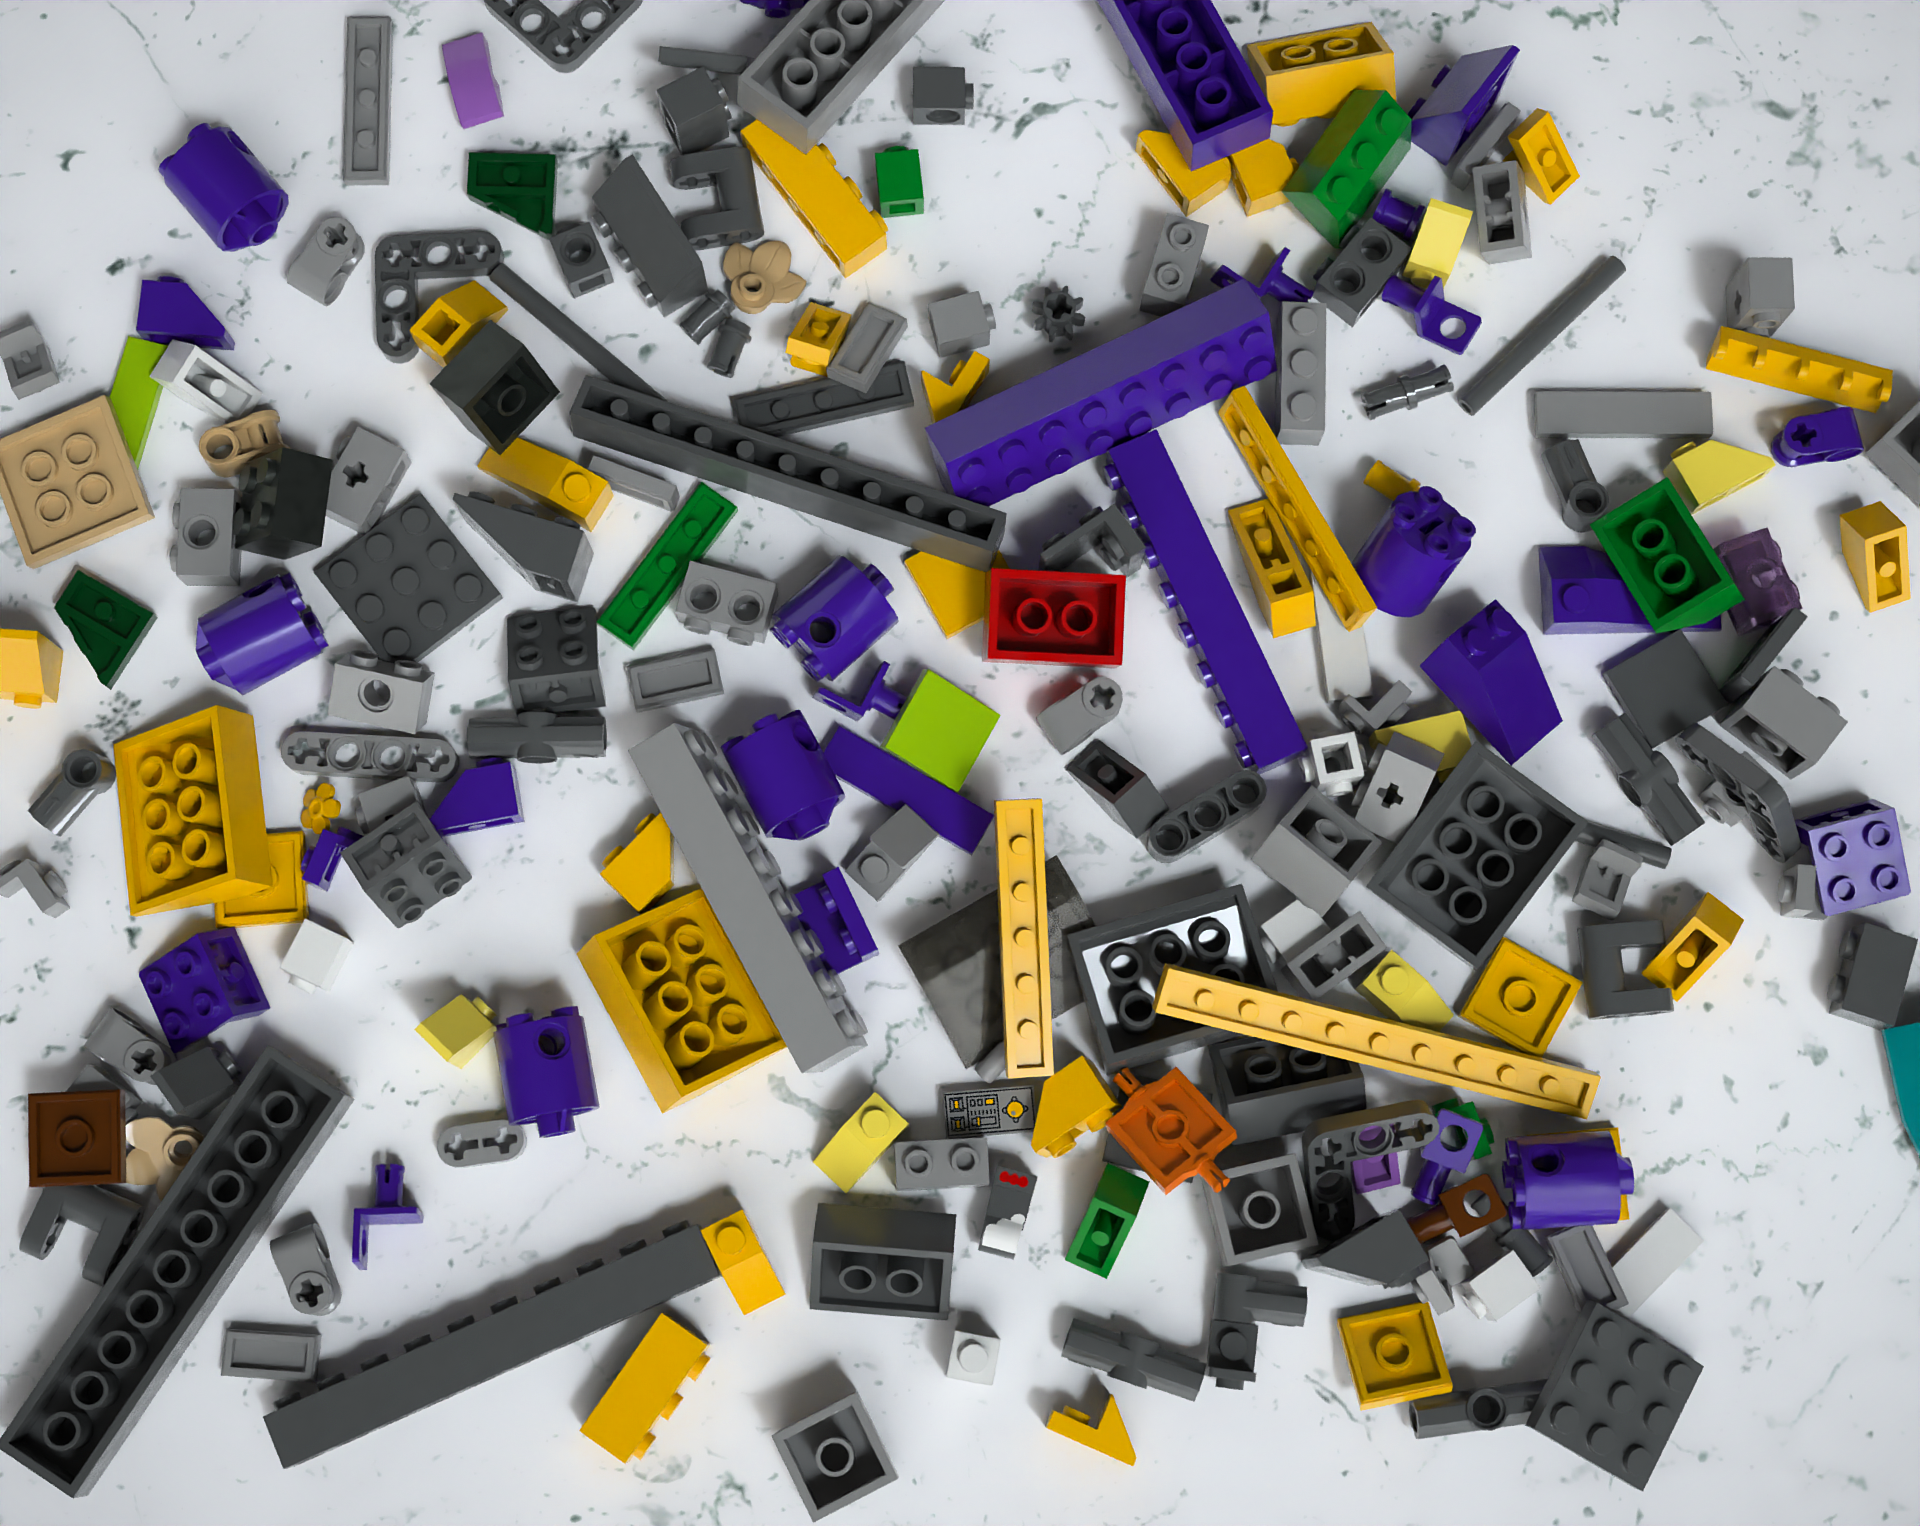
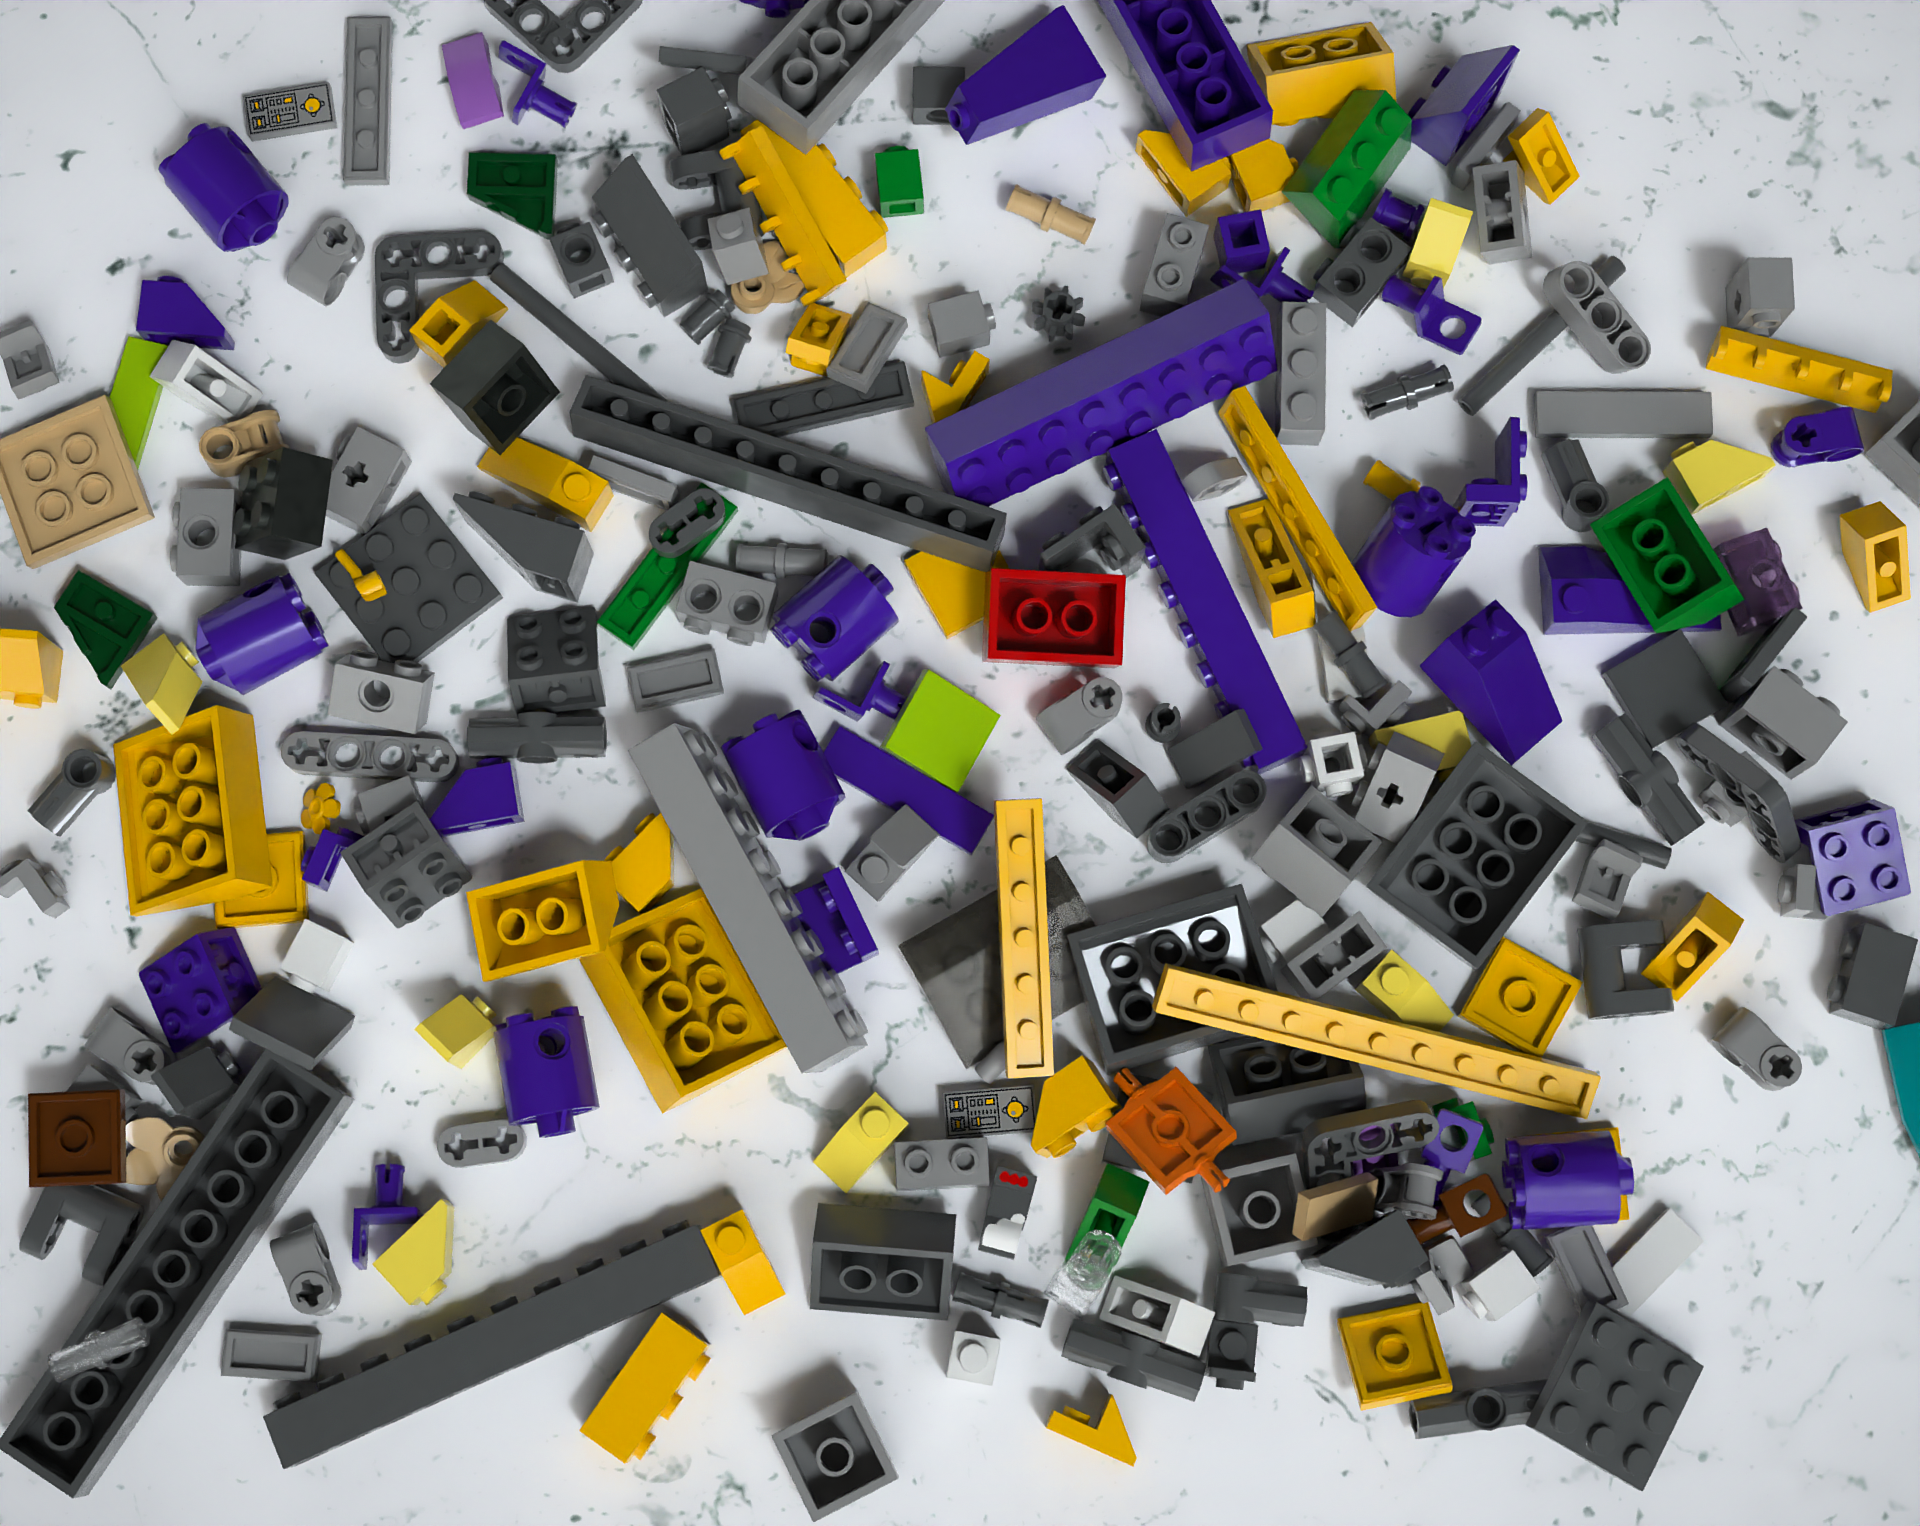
none -> clear pin [47,1317,150,1383]
none -> light yellow slope [121,633,203,734]
none -> dark grey tile [229,976,355,1071]
none -> tile [243,82,338,142]
none -> yellow hand [335,549,387,602]
none -> light yellow slope [372,1199,455,1306]
none -> yellow slope [466,860,620,982]
none -> dark purple bracket [498,40,577,128]
none -> dark grey beam [649,488,726,558]
none -> light grey brick [707,207,769,285]
none -> yellow hinge [719,126,847,307]
none -> light grey pin [736,543,828,579]
none -> dark purple slope [945,5,1107,145]
none -> dark grey pin [952,1272,1049,1328]
none -> tan pin [1005,184,1096,245]
none -> clear piece [1043,1230,1122,1320]
none -> white slope [1099,1275,1215,1357]
none -> dark grey pin [1145,703,1181,743]
none -> dark grey tile [1168,709,1263,789]
none -> light grey beam [1181,457,1248,502]
none -> dark purple brick [1213,209,1270,274]
none -> tan tile [1292,1172,1379,1241]
none -> dark grey pin [1312,610,1388,699]
none -> light grey piece [1368,1163,1443,1220]
none -> dark purple bracket [1452,417,1528,527]
none -> light grey beam [1543,261,1651,374]
none -> light grey piece [1710,1007,1802,1091]

